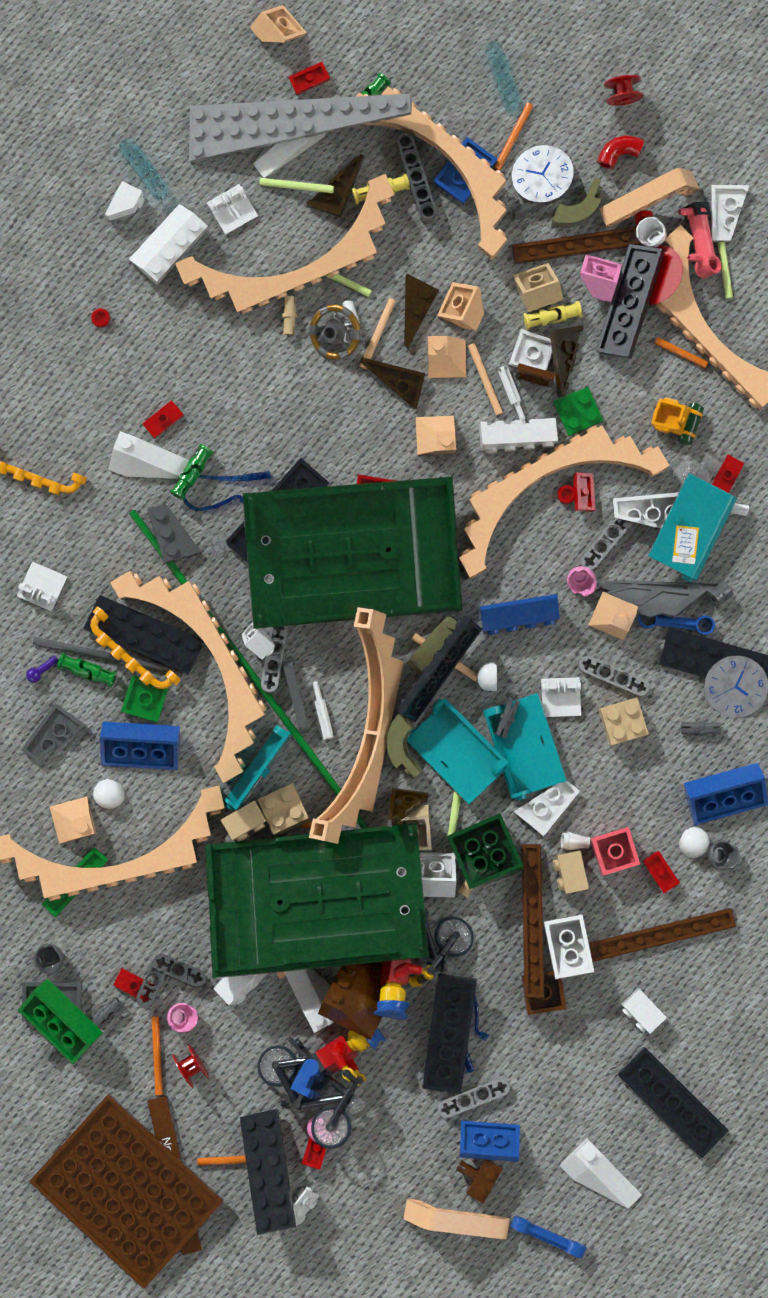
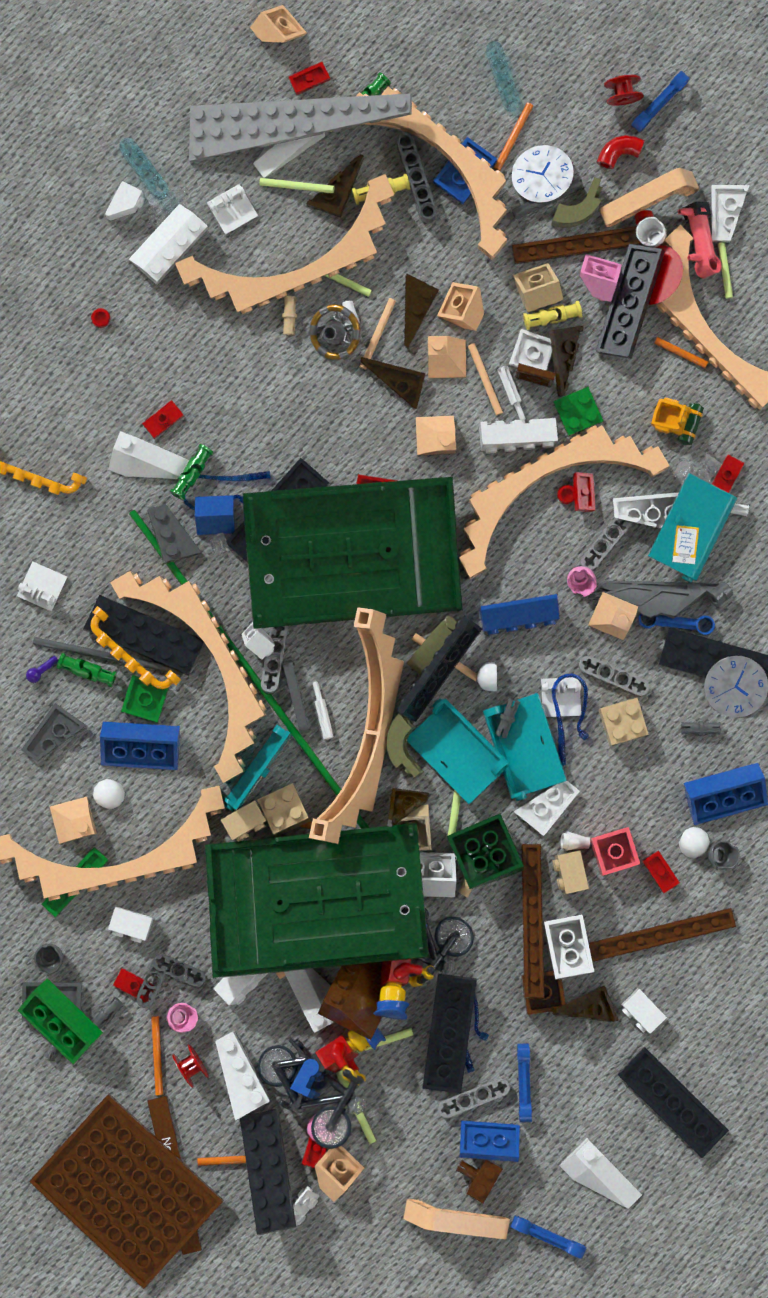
none -> white brick [108,907,154,943]
none -> blue slope [195,495,235,535]
none -> white wedge [215,1031,271,1120]
none -> light nougat slope [315,1141,364,1202]
none -> yellowish green bar [336,1070,376,1144]
none -> yellowish green bar [357,1028,413,1053]
none -> blue piece [517,1043,532,1123]
none -> dark brown wing [551,985,618,1022]
none -> clear blue piece [552,673,589,766]
none -> blue piece [631,71,690,133]

